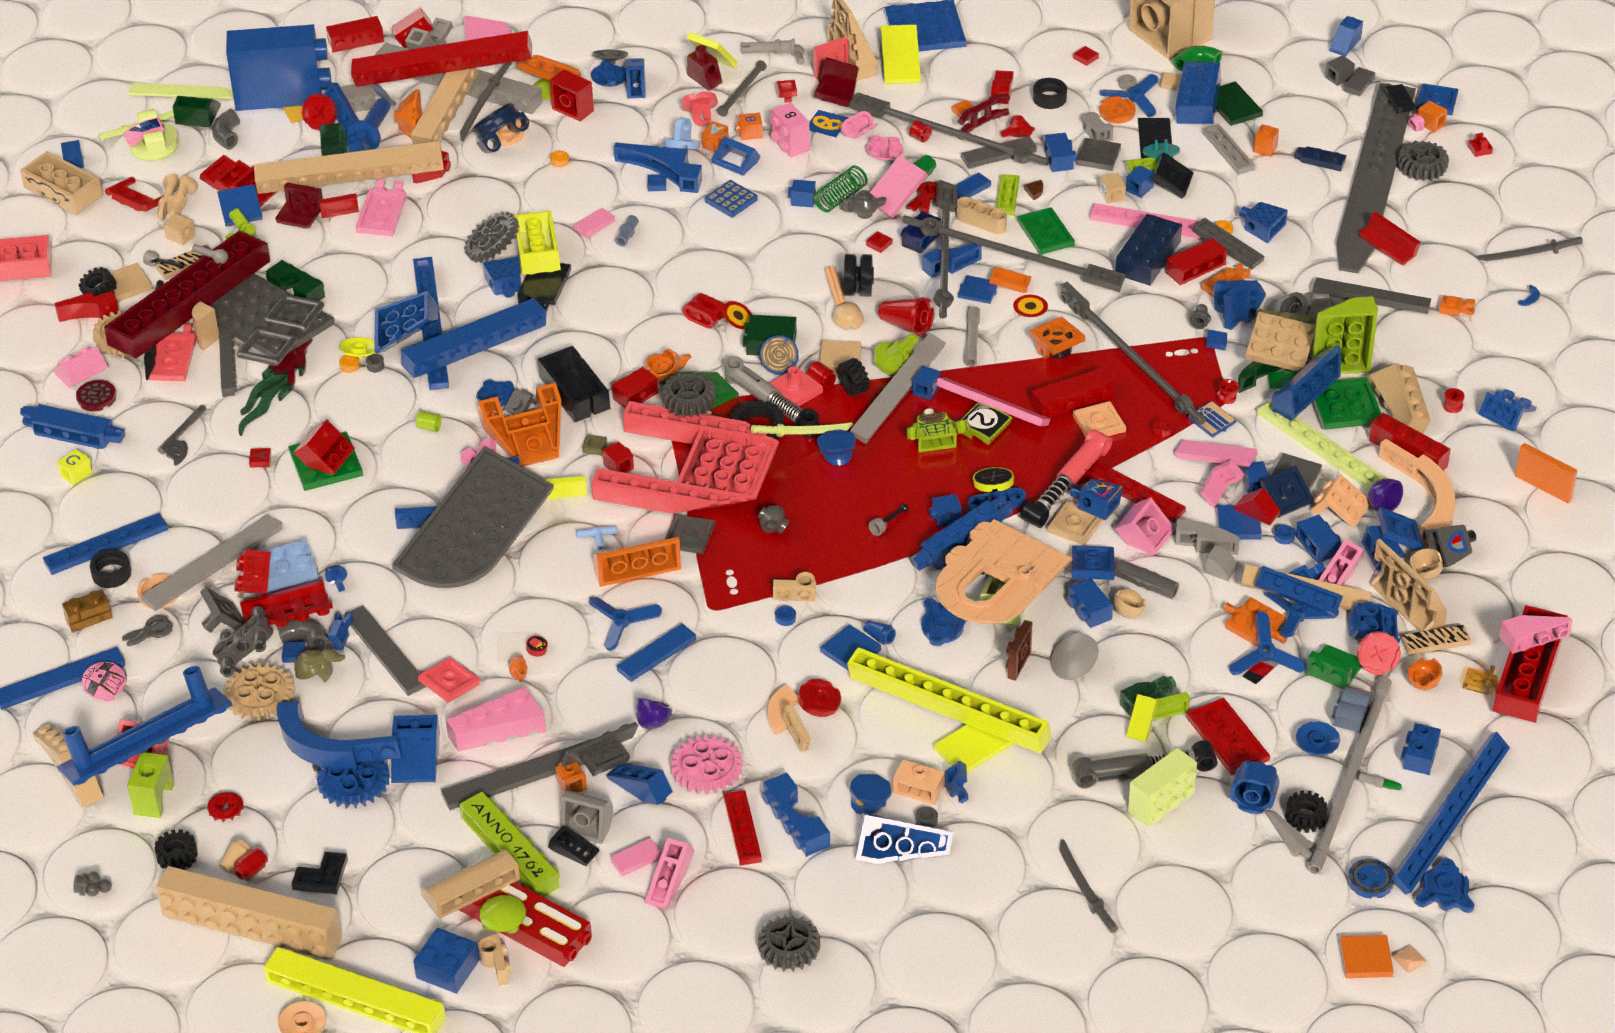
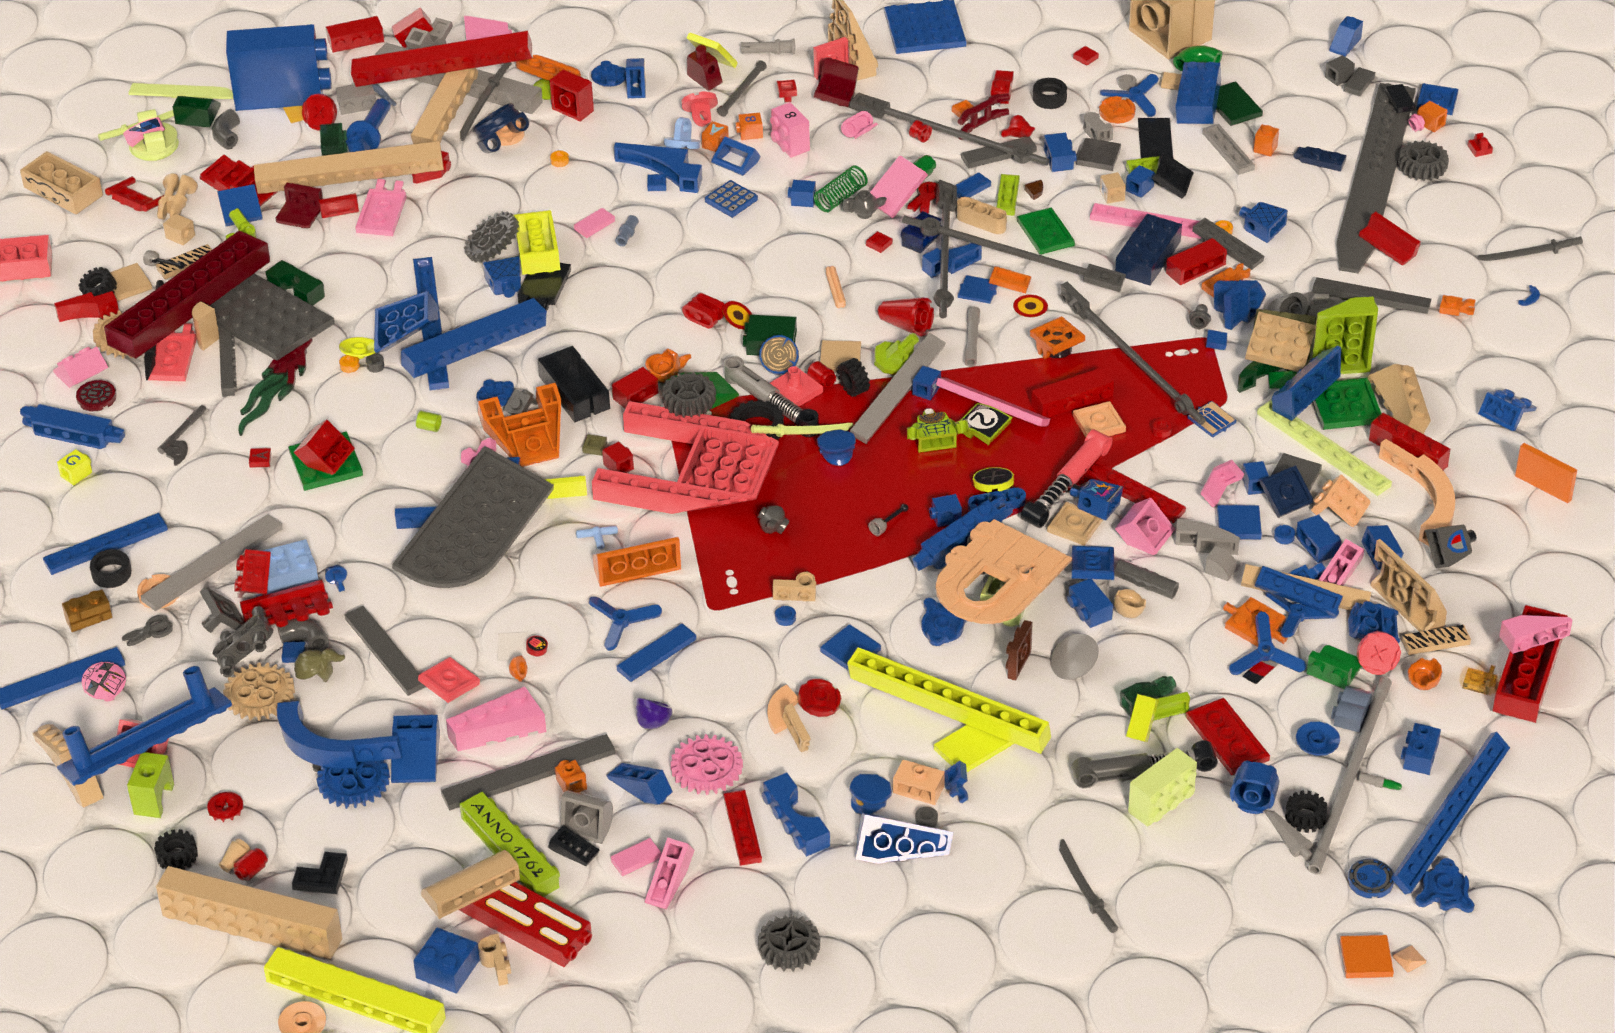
blue brick [61,140,84,168] -> none
dark grey piece [73,871,112,897] -> none
light grey bar [192,244,228,264] -> none
flat silver bar [236,294,324,366] -> none
blue plate [323,83,359,136] -> none
blue plate [328,613,354,650] -> none
orange slope [394,89,422,139] -> none
lime dish [480,895,526,934] -> none
dark grey bracket [561,722,639,776] -> none
dark grey dish [592,49,628,64] -> none
dark grey tile [665,514,715,554] -> none
light grey bar [790,44,805,65] -> none
blue sticker [809,110,849,137] -> none
tan hair [832,303,864,330] -> none
black wheel [844,254,874,297] -> none
blue cone [863,620,896,645] -> none
bright pink dish [867,135,903,160] -> none
neon yellow tile [881,25,921,84] -> none
teal piece [1143,139,1180,158] -> none
bright pink tile [1175,440,1258,467] -> none
red wheel [1217,379,1239,404] -> none
red slope [1234,488,1280,525] -> none
dark purple hat [1368,478,1404,511] -> none
blue tile [1377,507,1423,551] -> none
tan hair [1410,549,1443,580] -> none
red wheel [1443,388,1465,413] -> none

